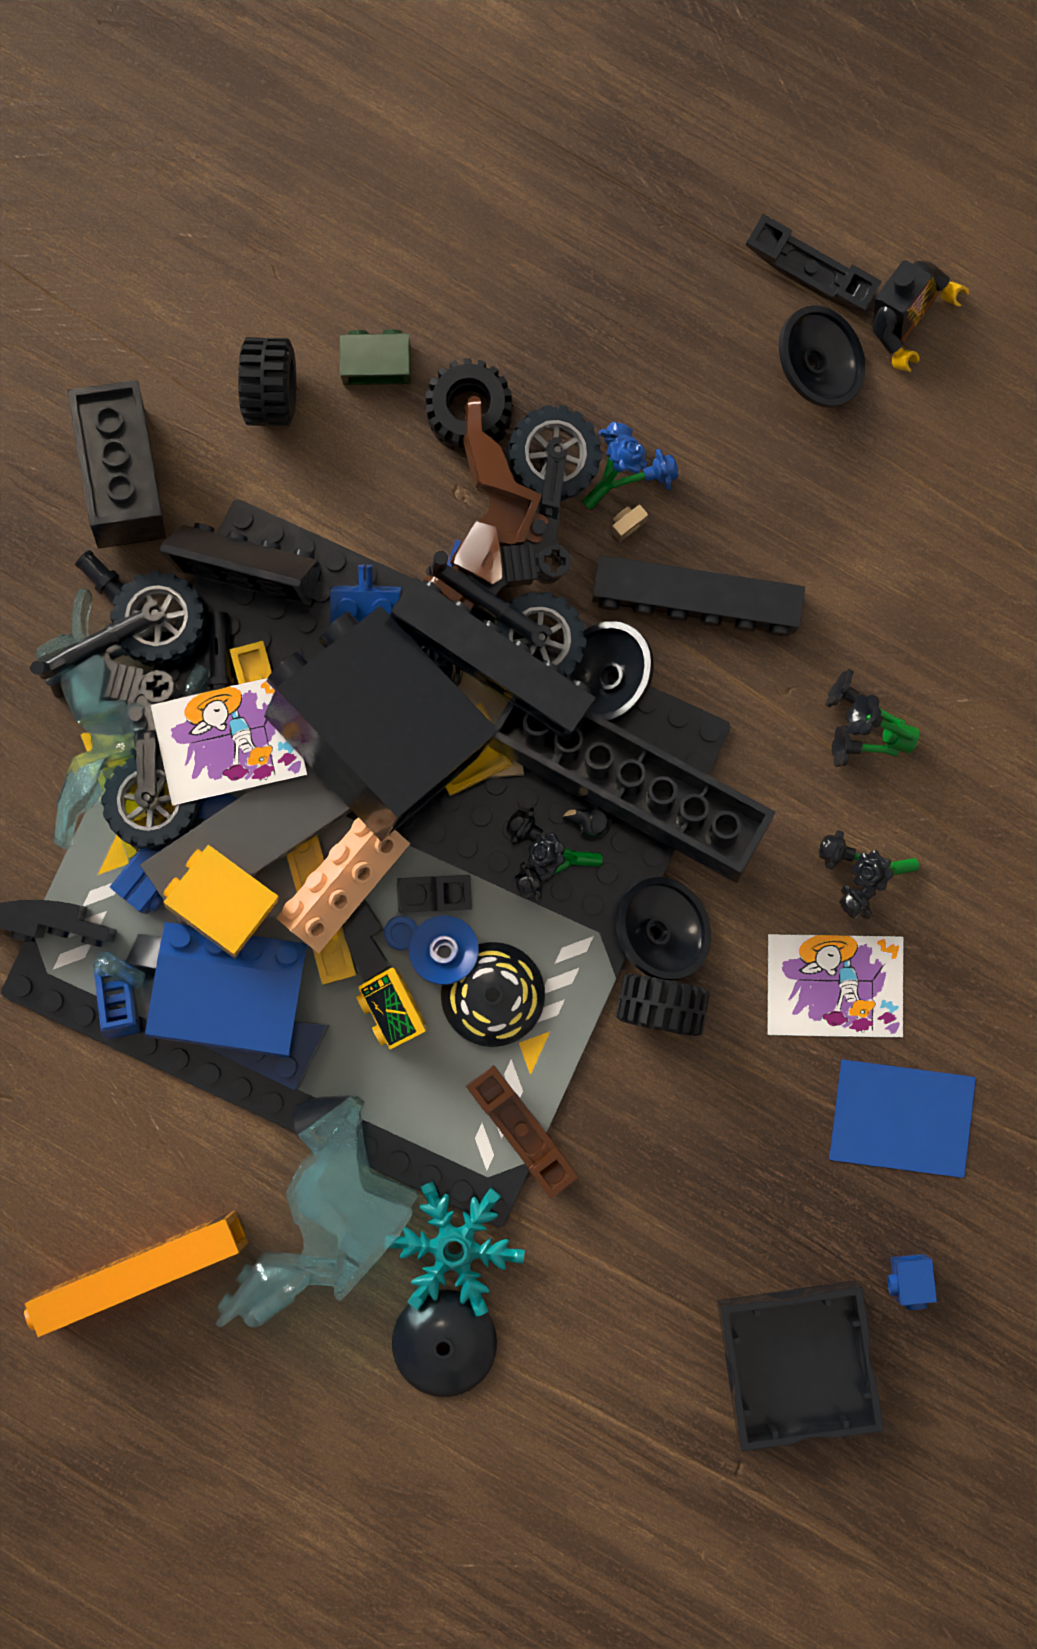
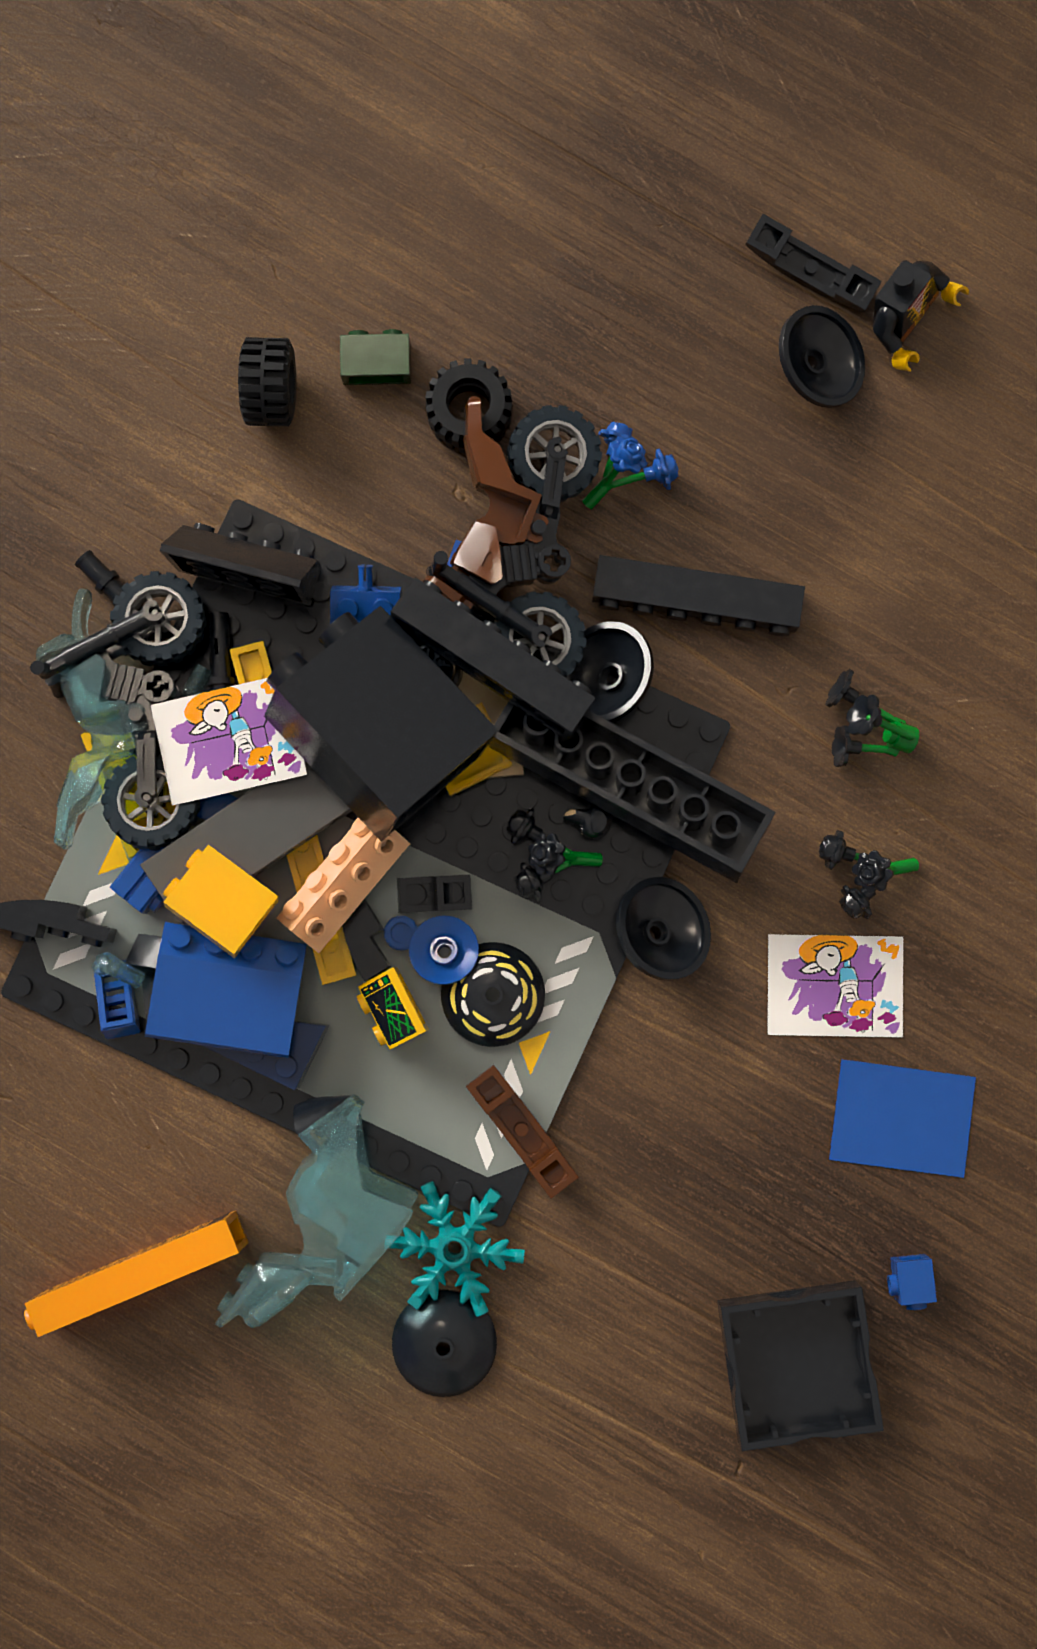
black brick [67,380,167,549] -> none
tan plate [611,504,648,543] -> none
black tyre [616,973,710,1036] -> none

